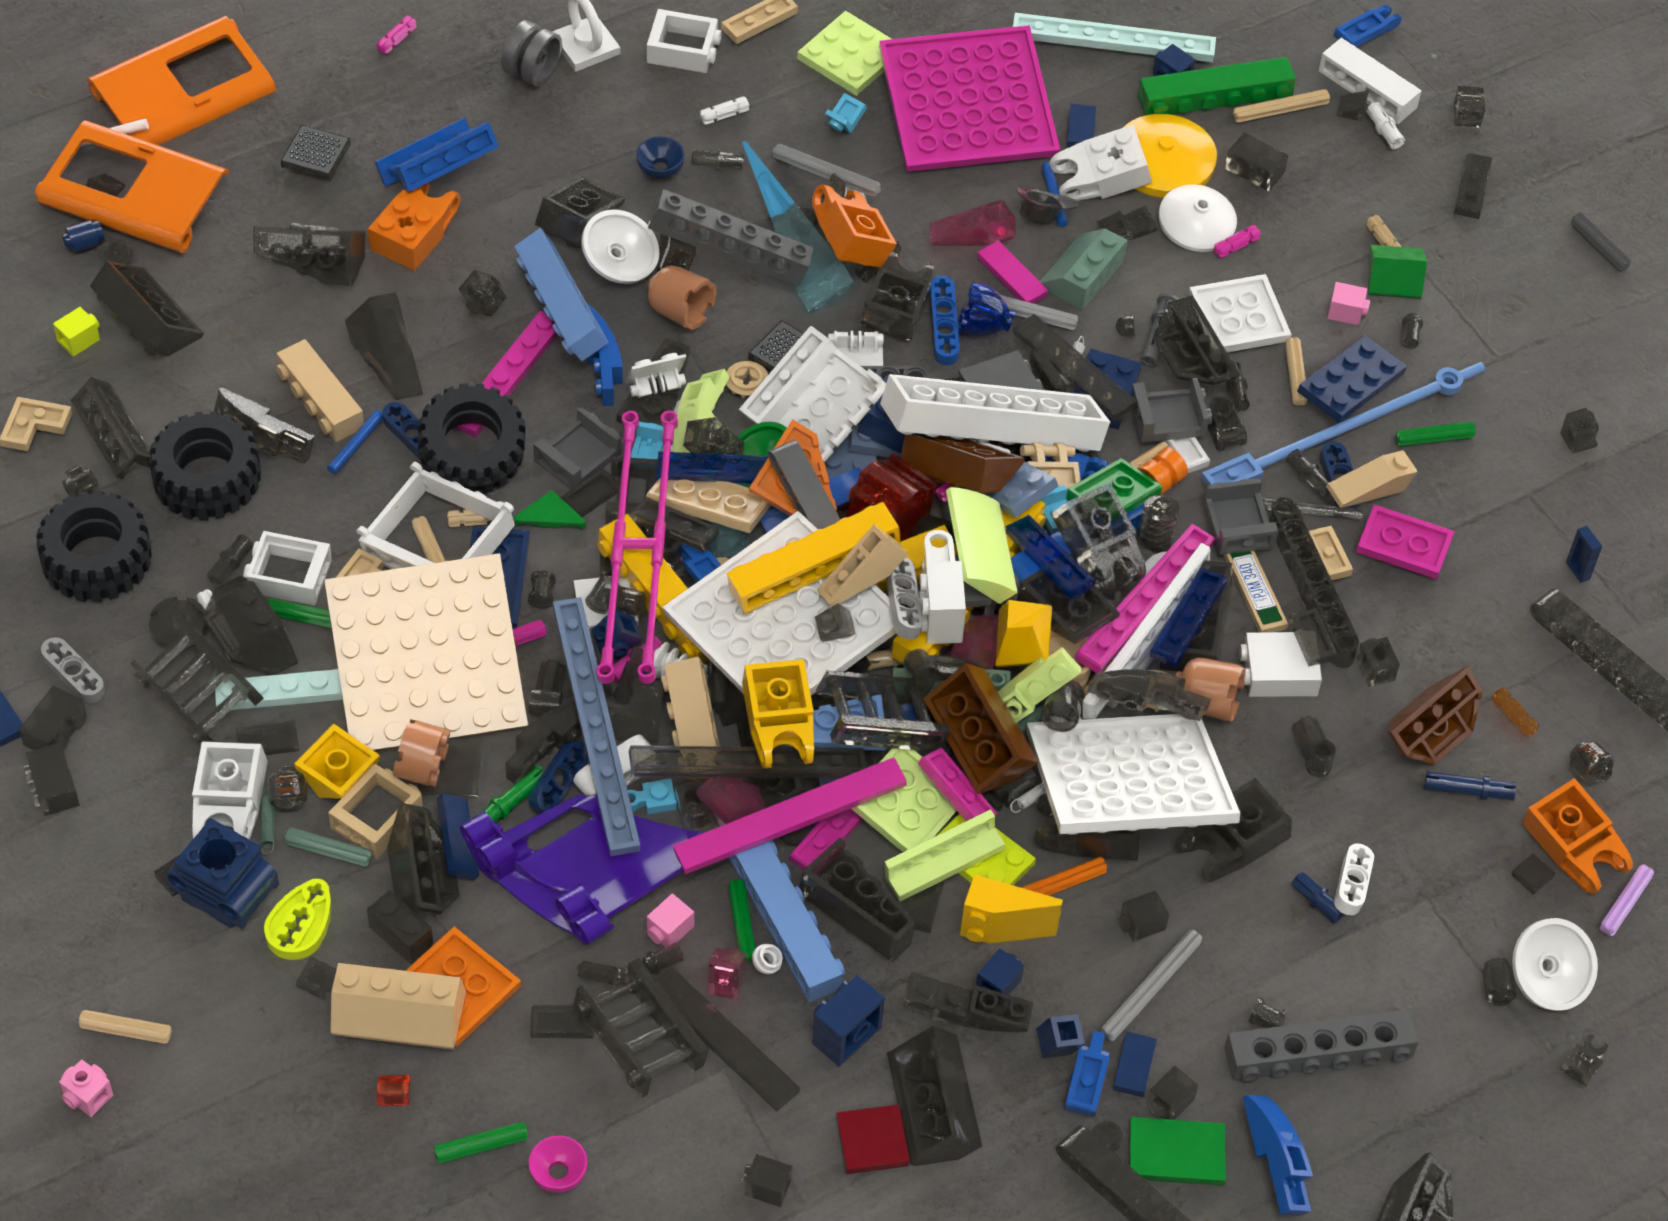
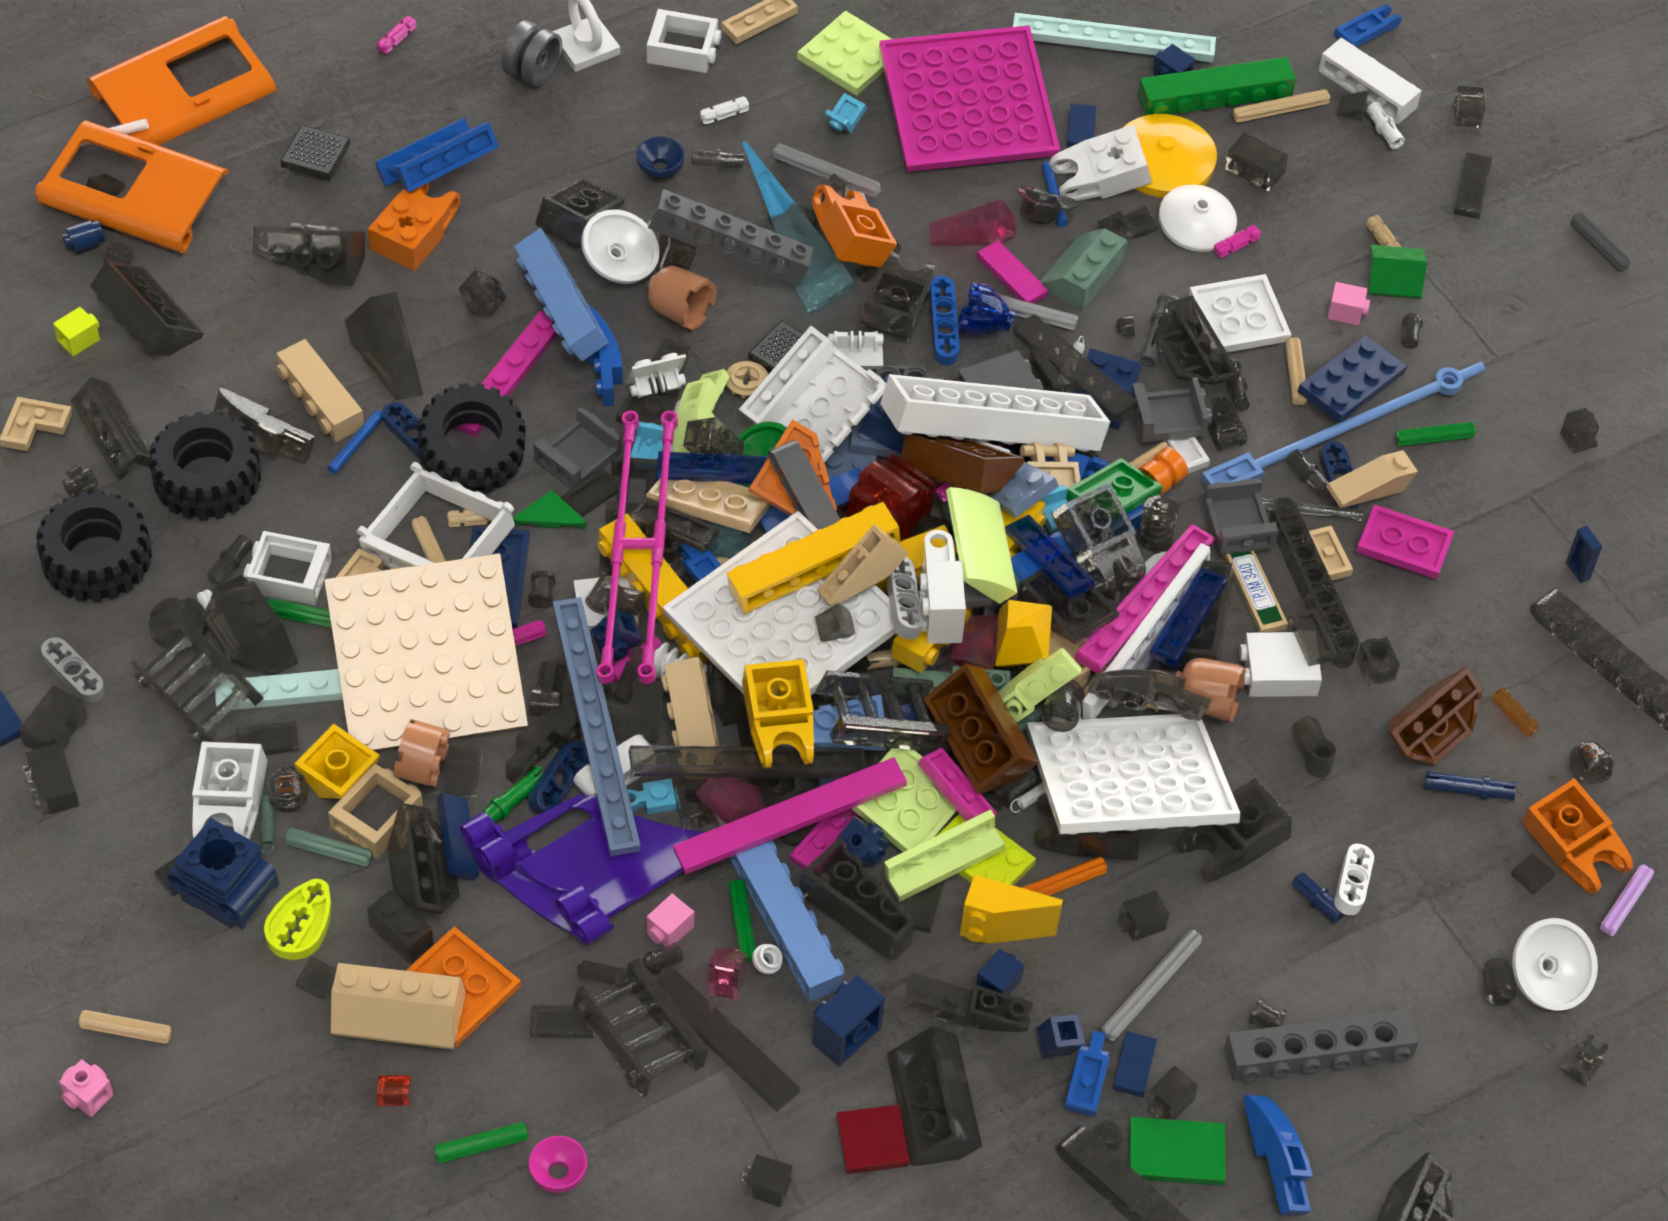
clear smoke piece [904,648,965,687] -> none
none -> dark blue brick [836,816,891,867]

